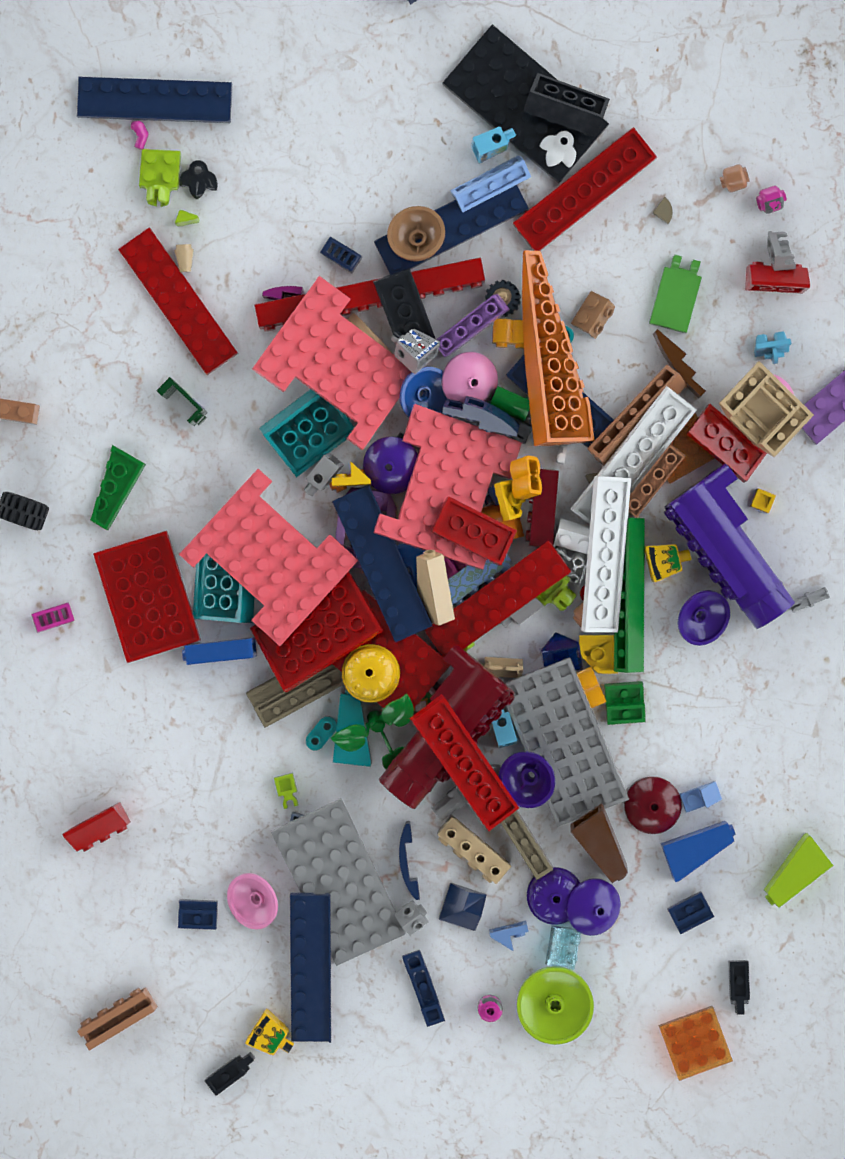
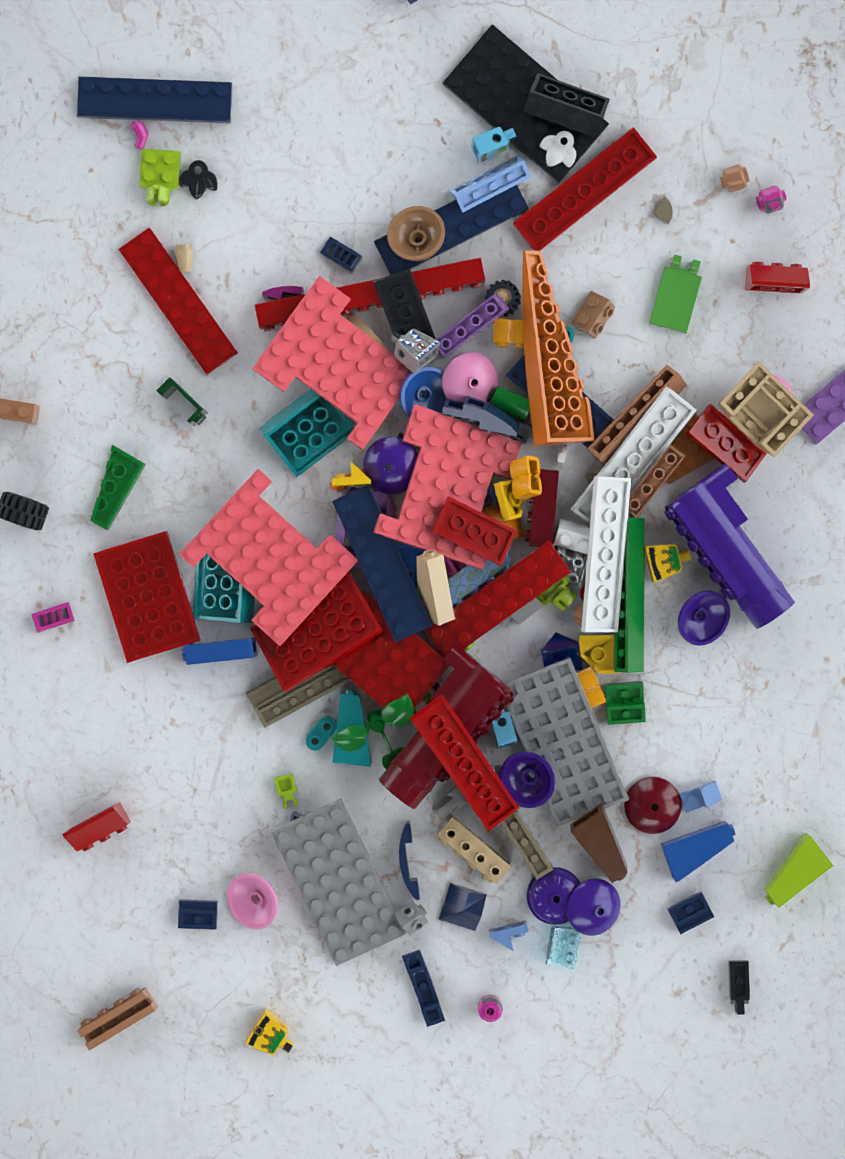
lime slope [175,210,200,227] -> none
black hinge [204,1052,255,1096] -> none
dark blue plate [290,893,331,1043] -> none
light grey torso [304,453,344,496] -> none
yellow hat [342,644,400,703] -> none
tan hinge [484,657,523,678] -> none
lime dish [517,966,594,1045] -> none
reddish brown slope [653,329,706,398] -> none
clear orange plate [658,1006,733,1081] -> none
yellow tile [750,488,776,513] -> none
medium azure hips [754,331,792,364] -> none
light grey hinge [767,231,796,271] -> none
light grey pin [791,587,830,613] -> none

